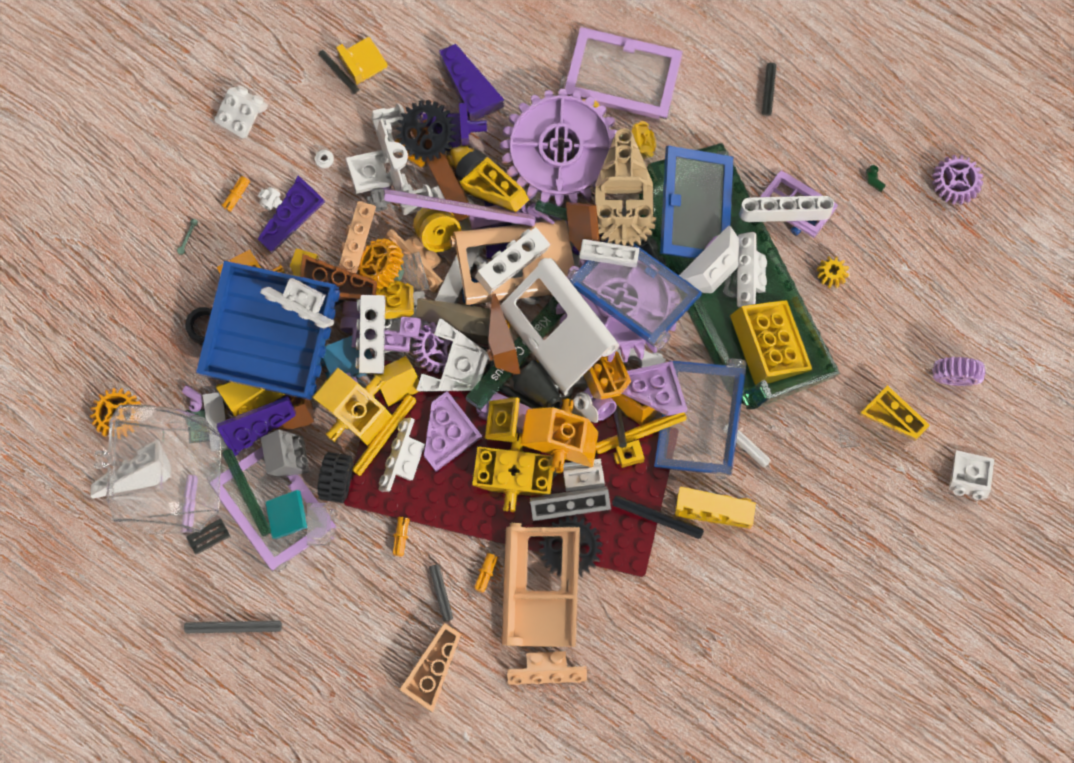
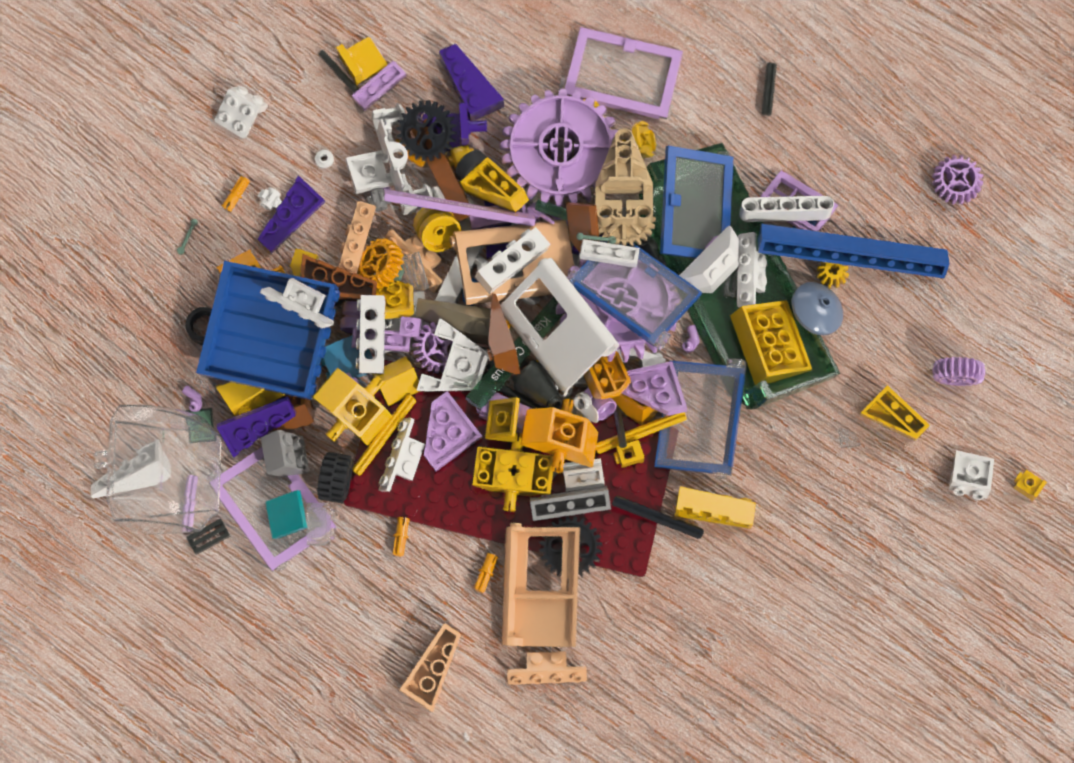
light orange gear [90,388,143,440] -> none
dark grey axle [184,620,282,633] -> none
white tile [203,392,228,452] -> none
clear green axle [222,449,271,537] -> none
dark grey axle [429,564,453,622] -> none
white axle [723,423,771,468] -> none
dark green arm [866,165,886,192] -> none
none -> lavender plate [352,60,406,111]
none -> sand green hinge [576,233,616,244]
none -> lavender arm [682,325,700,353]
none -> blue brick [757,224,950,279]
none -> sand blue dish [792,282,843,335]
none -> yellow brick [1013,470,1047,501]

